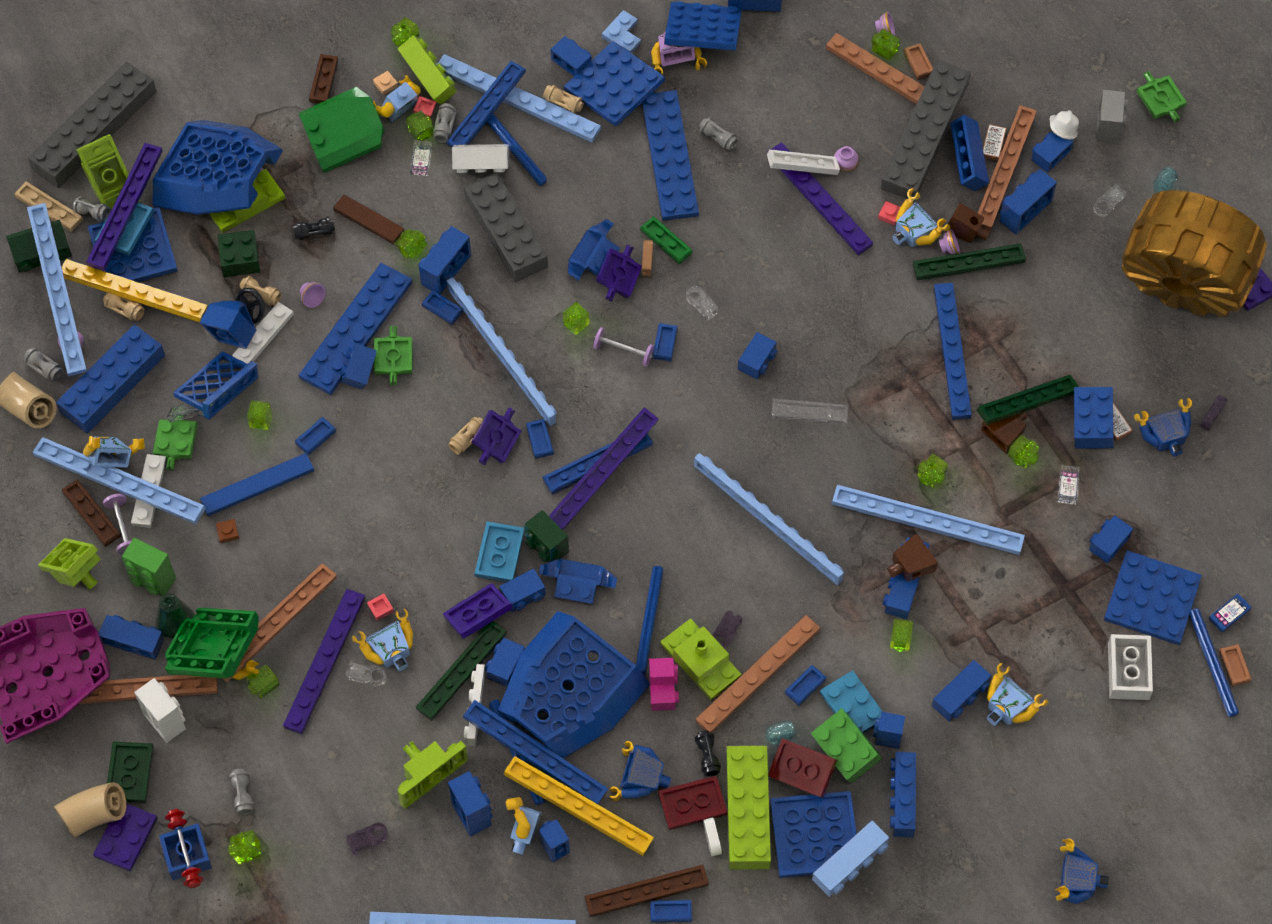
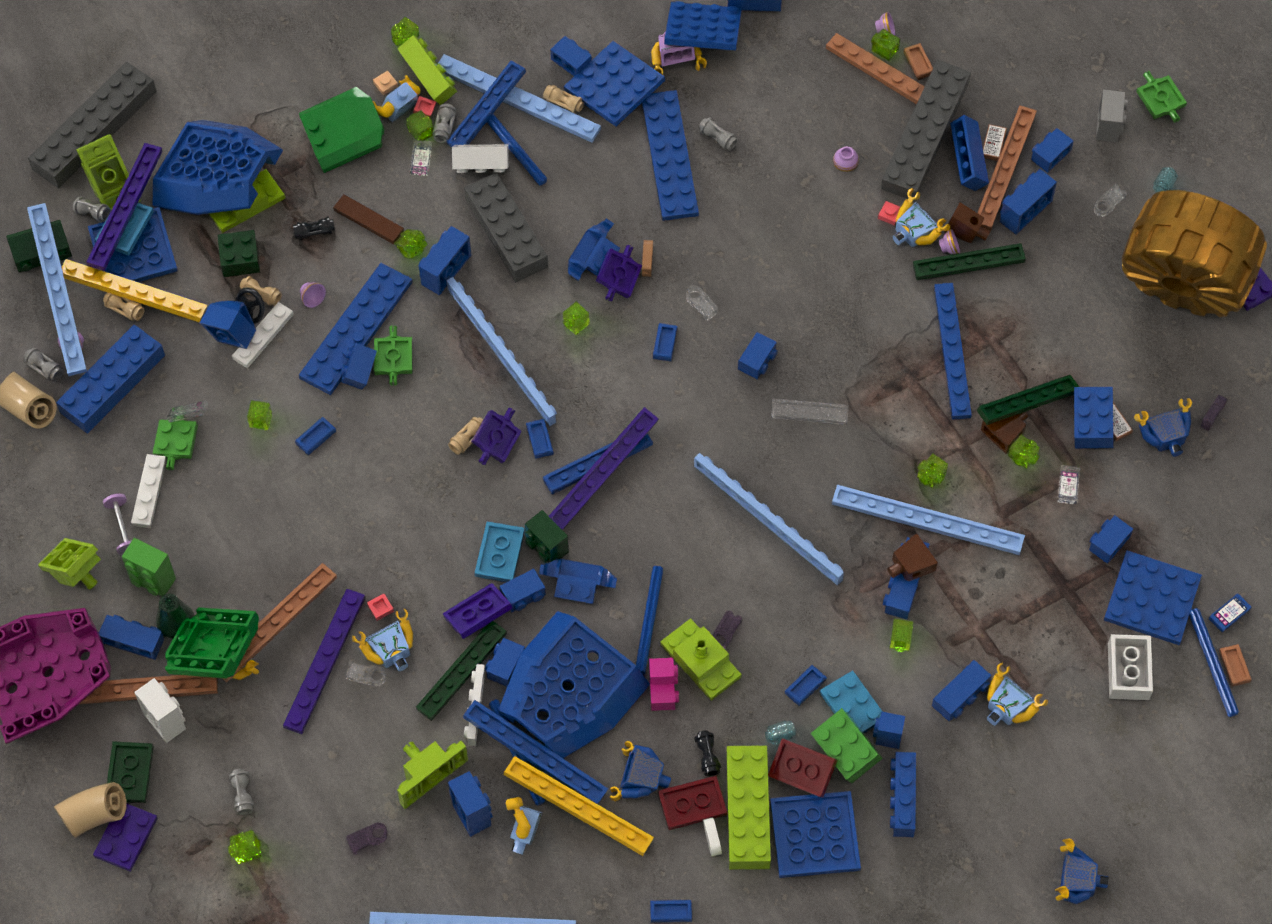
tan tile [14,181,84,232] -> none
light blue plate [32,437,206,524] -> none
reddish brown tile [62,479,121,547] -> none
light blue torso [83,436,145,468] -> none
blue brick [159,809,212,888] -> none
blue fence [173,351,258,420] -> none
blue tile [200,453,314,516] -> none
dark orange plate [216,519,239,543] -> none
clear neon green brick [247,664,280,699] -> none
reddish brown plate [309,54,338,104] -> none
blue tile [422,290,463,325] -> none
blue brick [539,819,570,863] -> none
reddish brown plate [585,864,709,917] -> none
axle [593,327,654,367] -> none
light blue plate [602,10,641,53] -> none
green tile [640,216,692,264] -> none
nougat plate [696,615,820,733] -> none
dark purple plate [767,142,873,255] -> none
white plate [767,150,840,175] -> none
light blue brick [812,821,889,897] -> none
white piece [1049,110,1079,140] -> none

